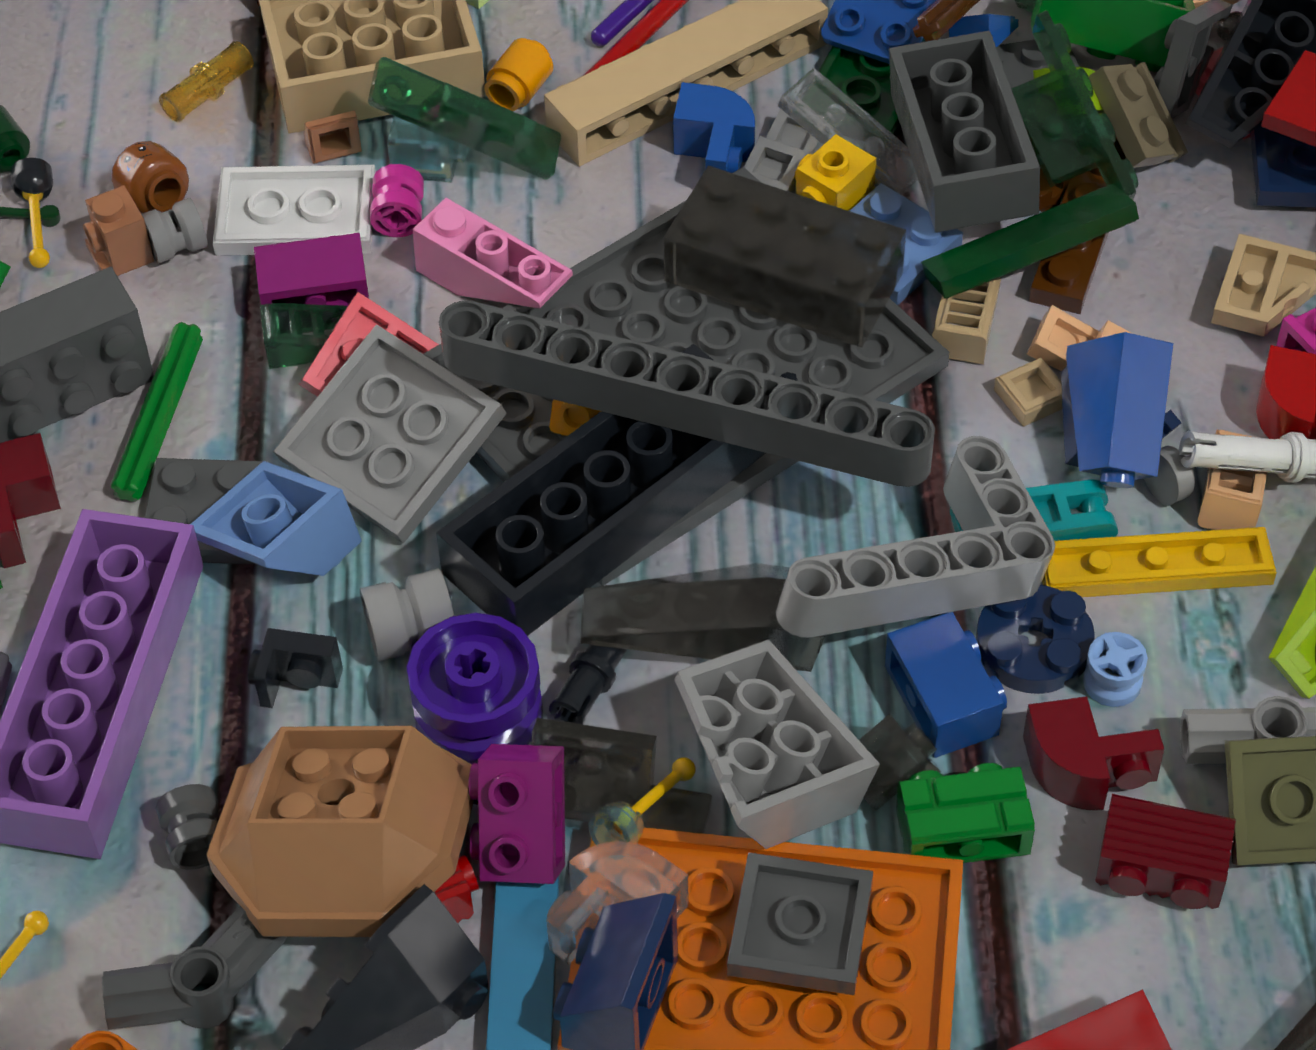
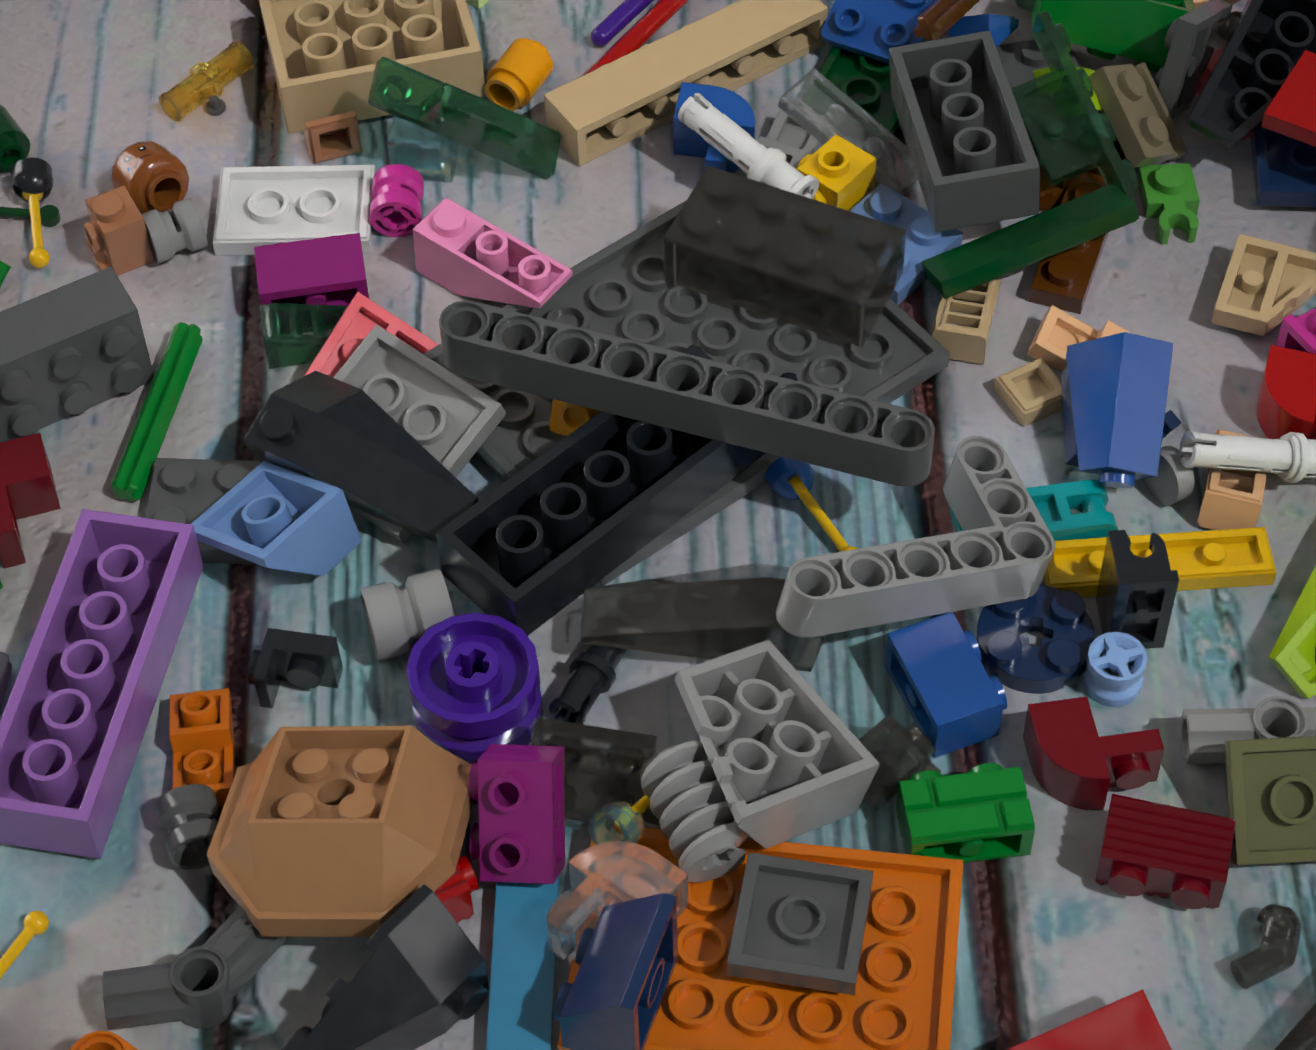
none -> orange slope [169,688,236,807]
none -> dark grey piece [205,95,226,115]
none -> black wedge [243,371,479,543]
none -> light grey piece [639,740,748,883]
none -> white pin [678,93,819,218]
none -> hinge [765,457,858,552]
none -> black hinge [1096,530,1179,649]
none -> bright green plate [1137,163,1200,245]
none -> clear smoke arm [1230,904,1302,990]

